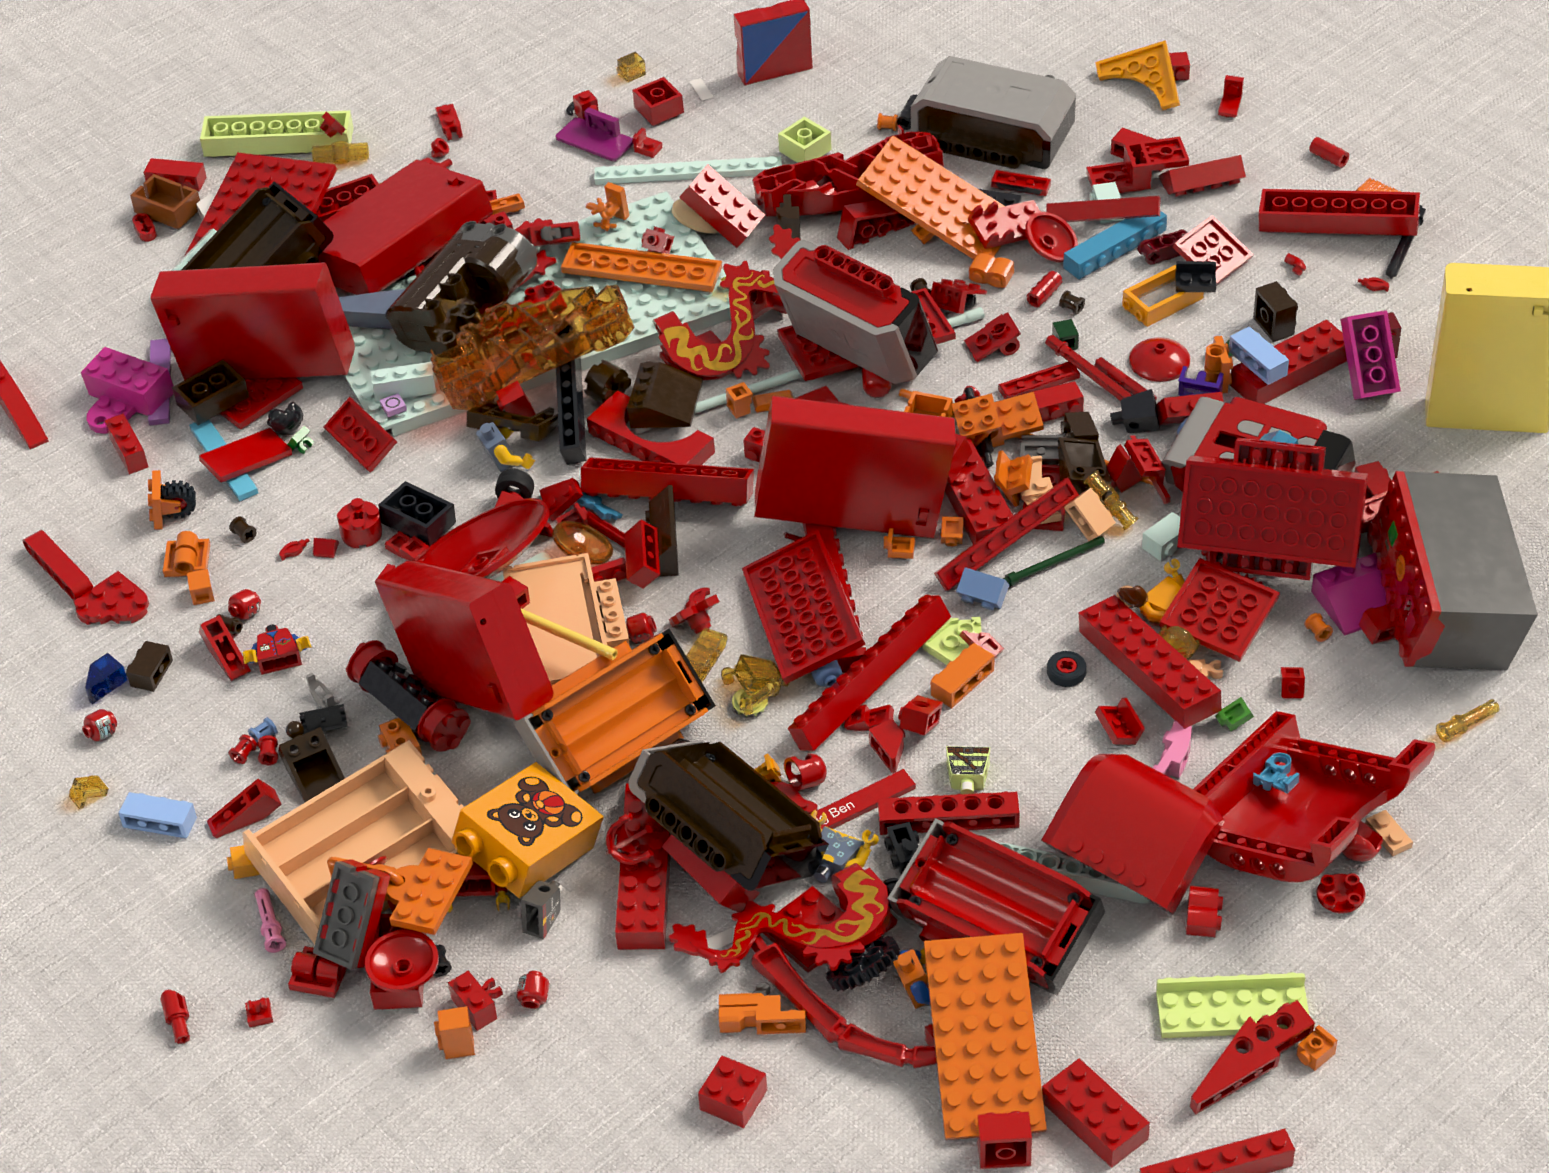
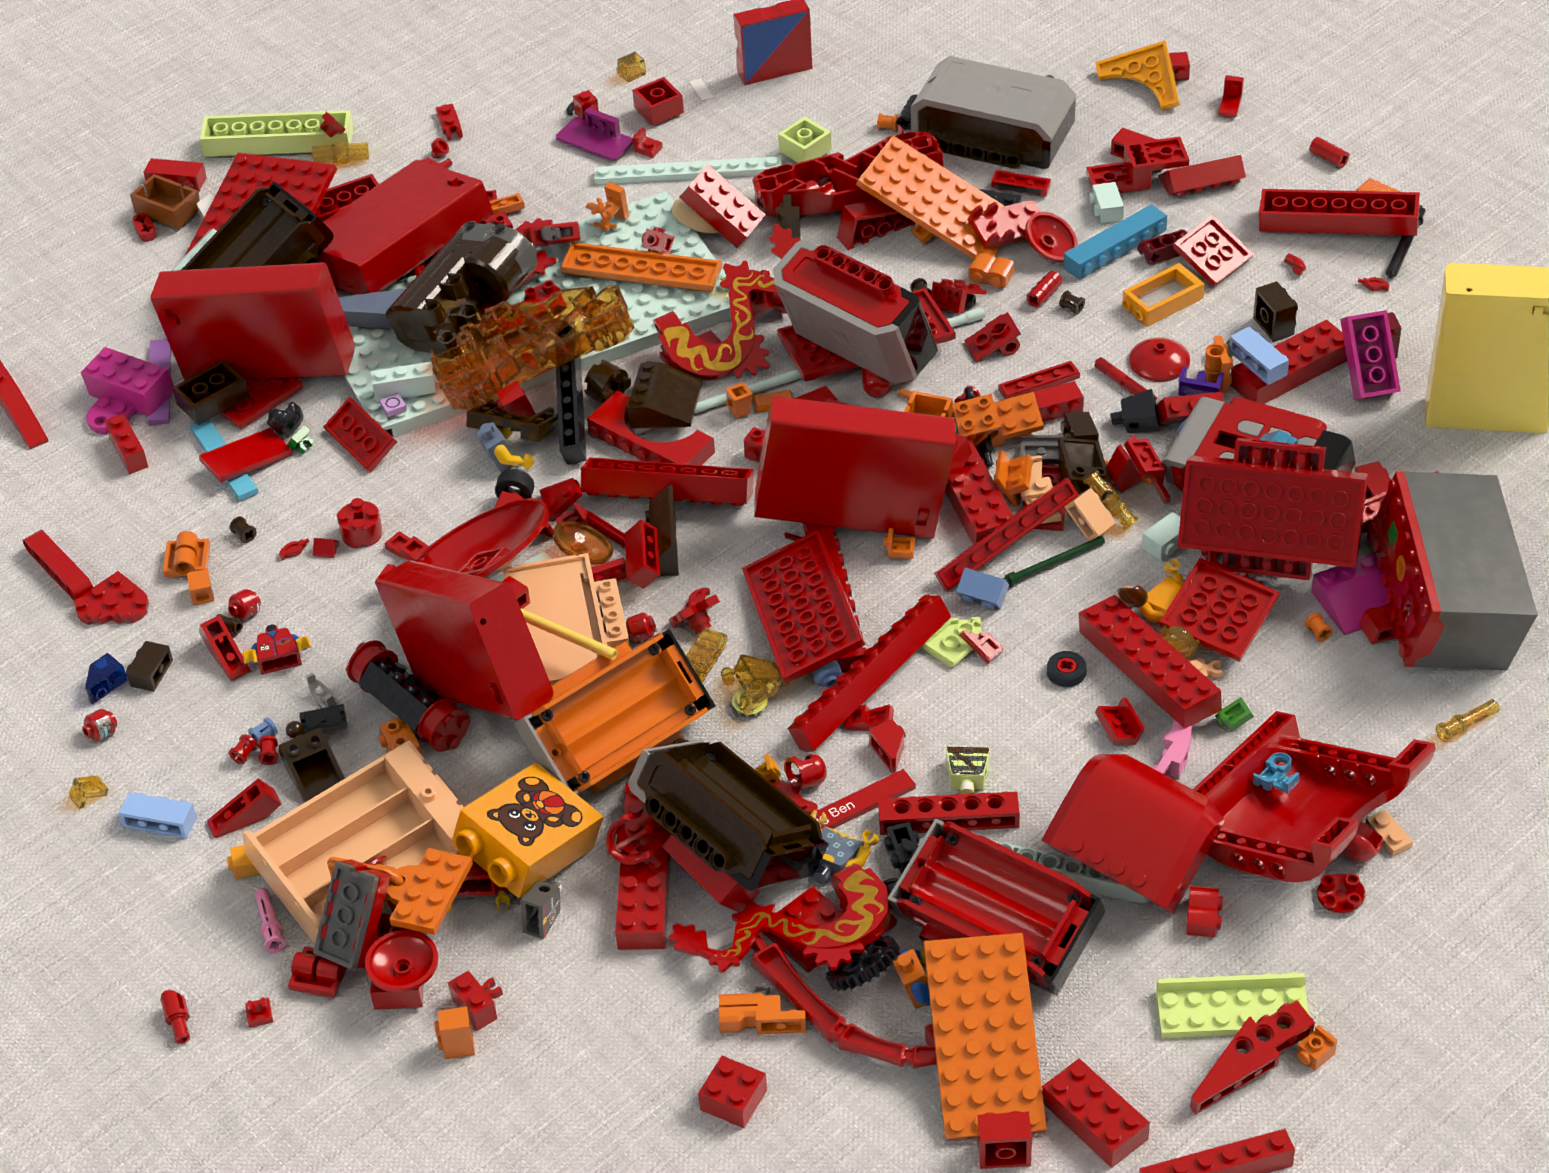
plate [148,470,196,530] -> none
black brick [378,481,456,547] -> none
black bush [433,945,452,977] -> none
red head [516,970,550,1009] -> none
dark azure piece [577,492,623,520] -> none
red brick [898,695,943,735] -> none
orange brick [930,643,995,709] -> none
orange bracket [941,517,964,547] -> none
red axle [1045,335,1131,401] -> none
red tile [1046,196,1161,223] -> none
dark green brick [1052,319,1079,350] -> none
black bracket [1175,261,1216,292] -> none
red bracket [1280,667,1305,699] -> none

